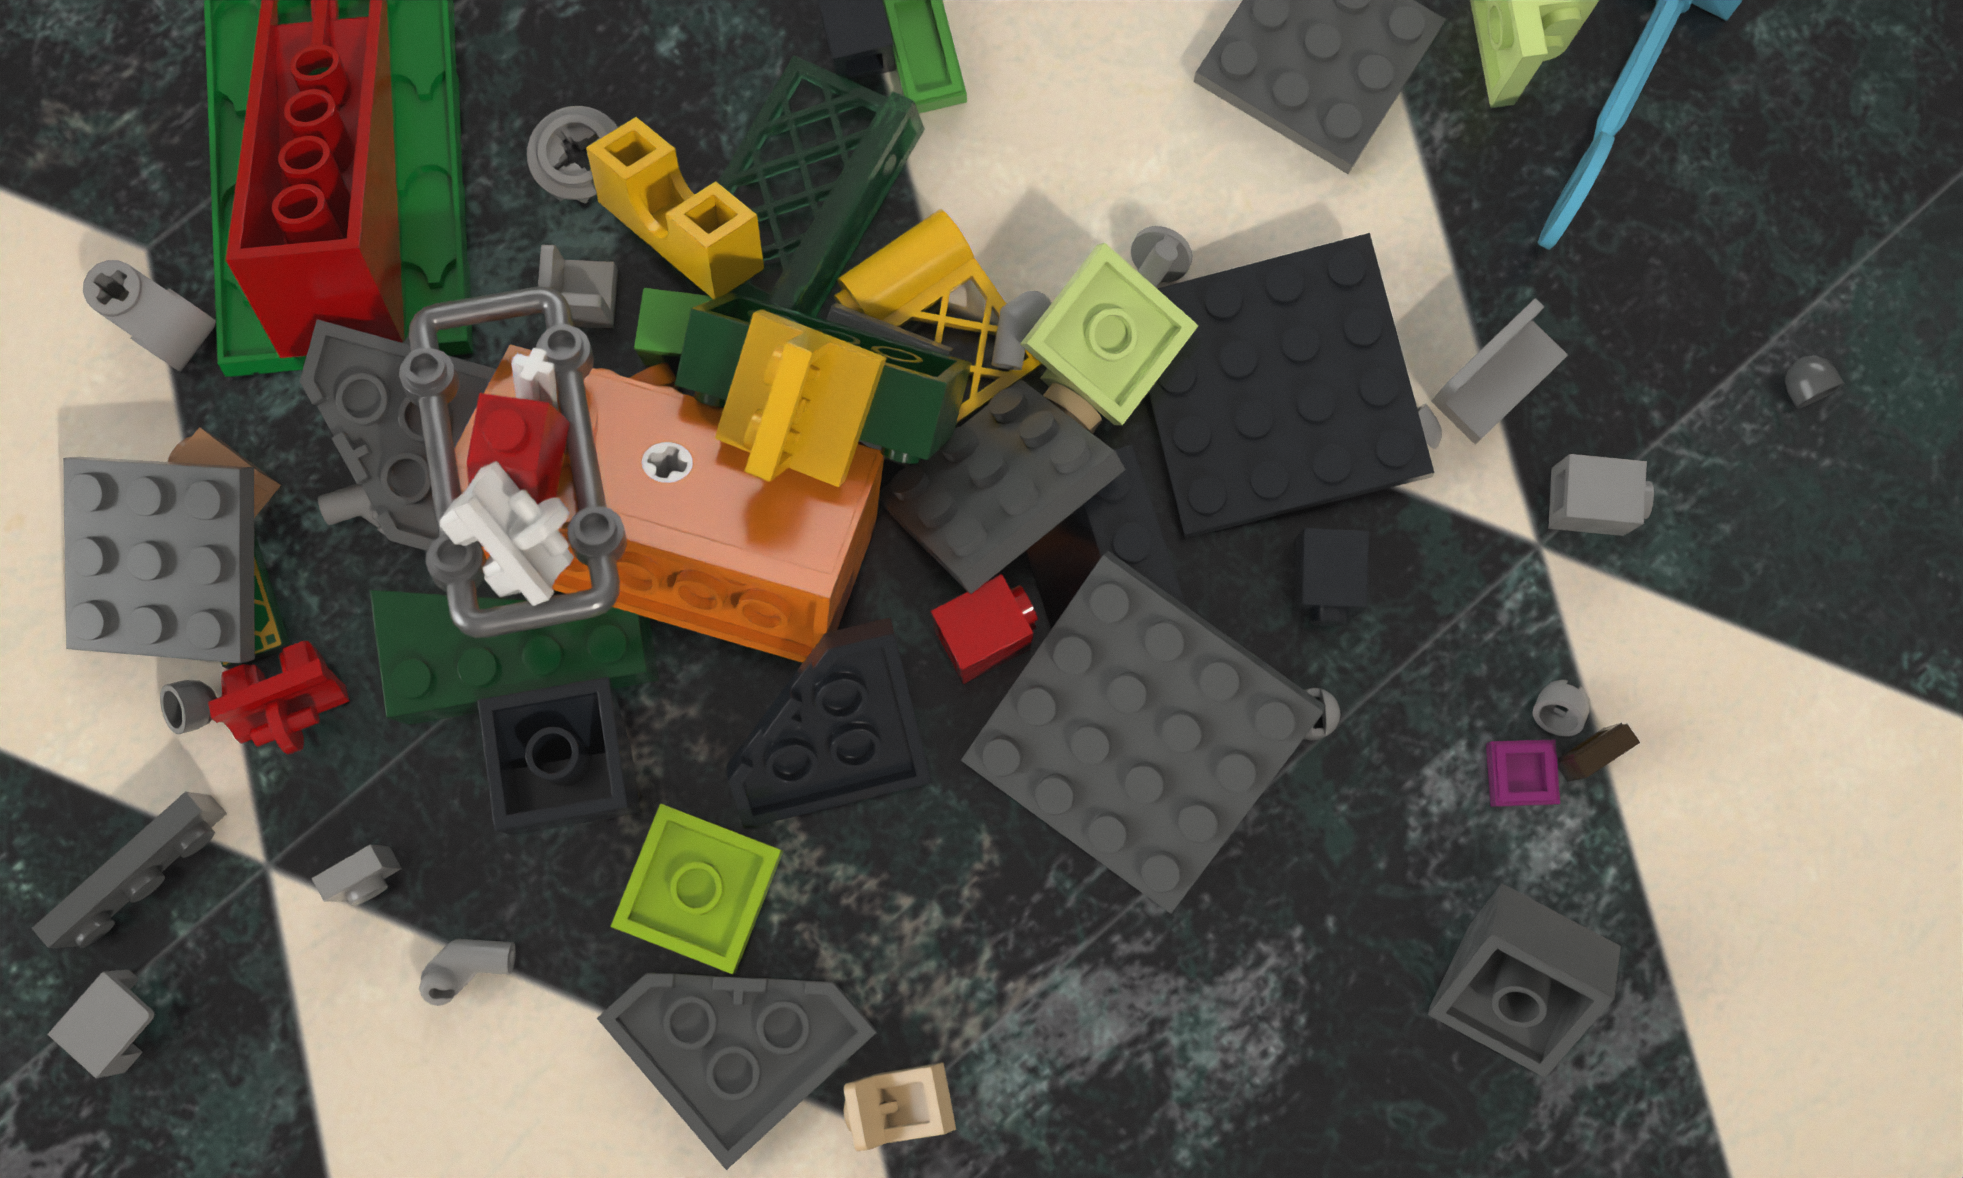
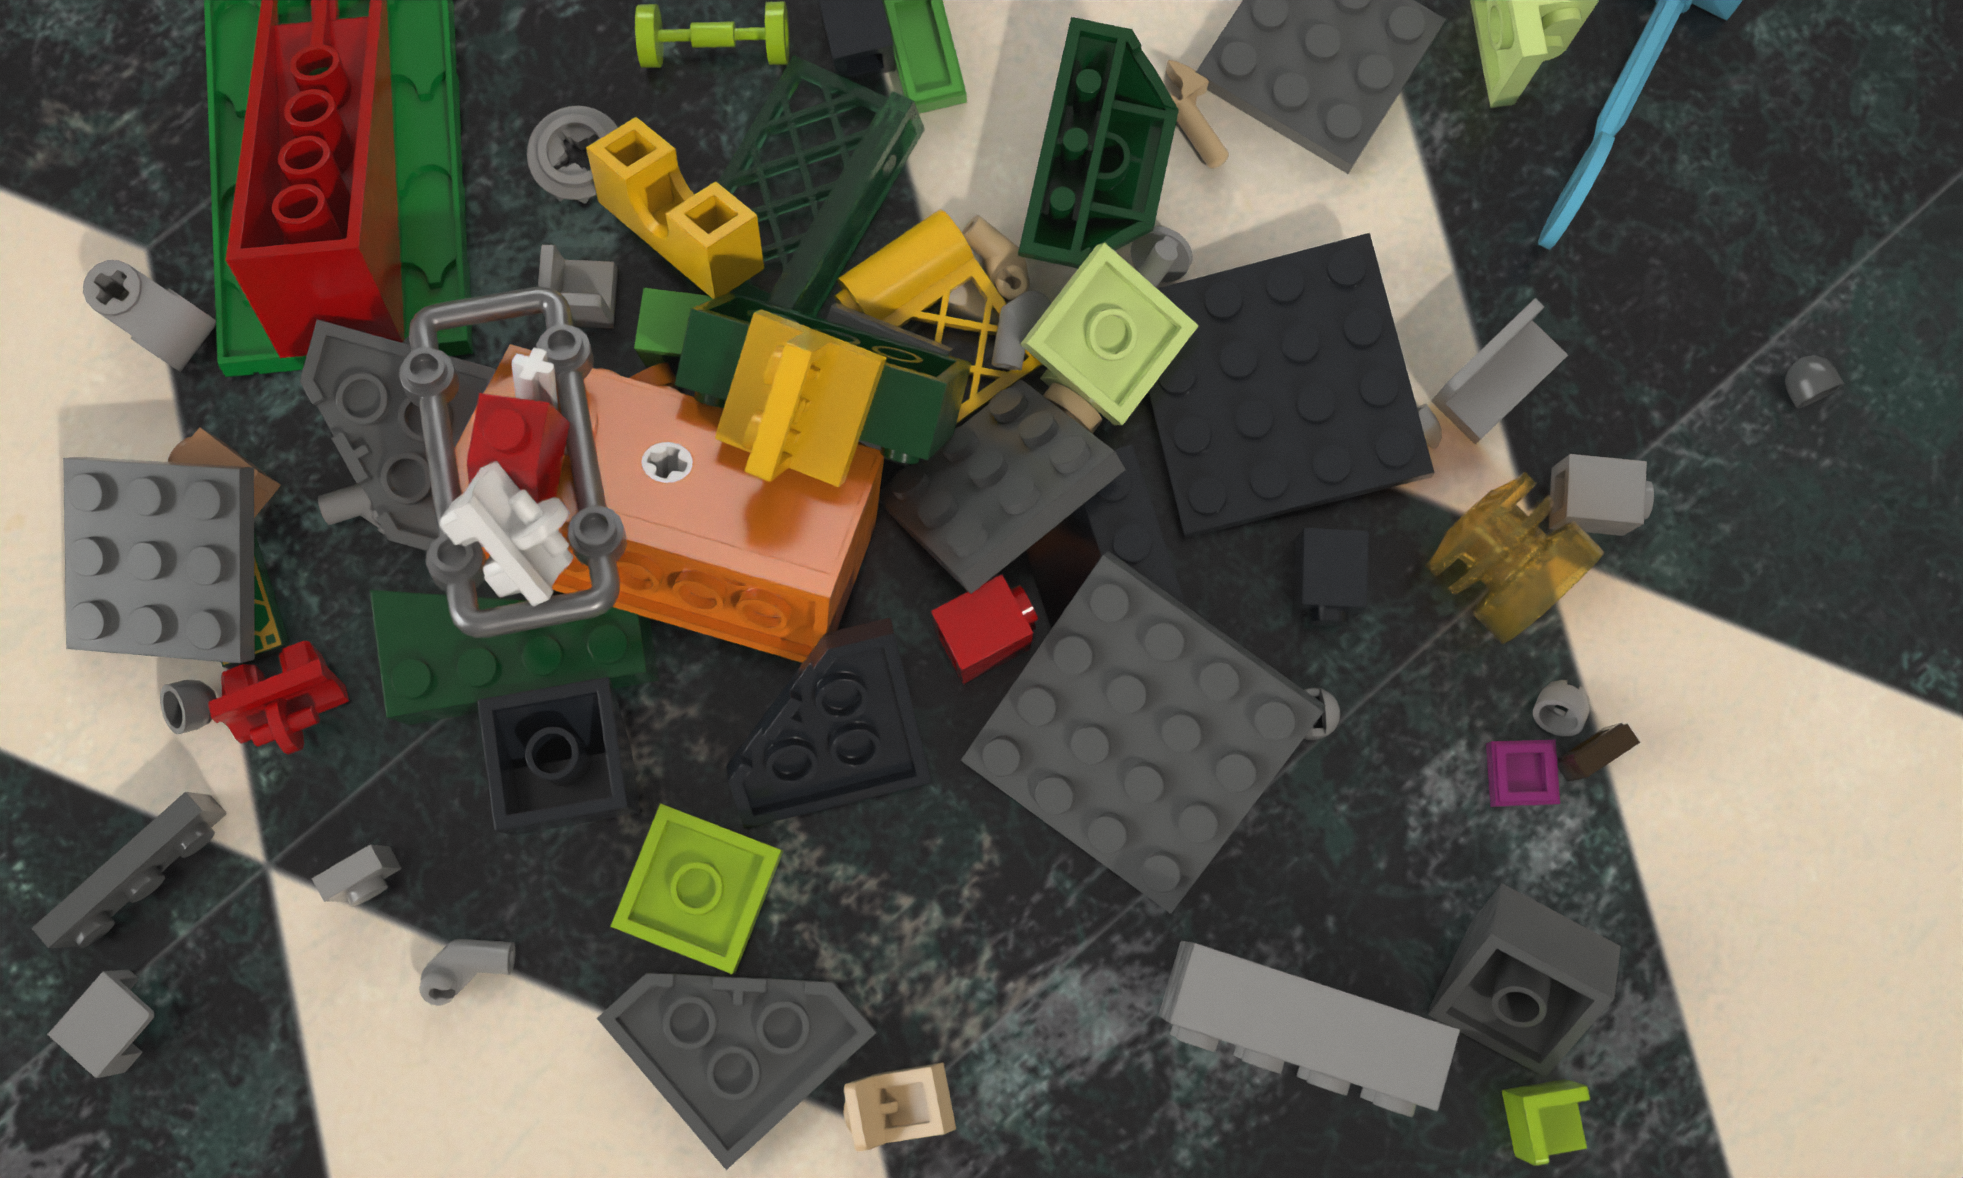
none -> lime wheel [635,1,789,68]
none -> tan arm [962,215,1030,302]
none -> dark green wedge [1018,17,1179,269]
none -> light grey brick [1158,941,1460,1117]
none -> tan bar [1165,60,1229,168]
none -> clear yellow wheel [1425,471,1604,644]
none -> lime panel [1502,1079,1590,1166]

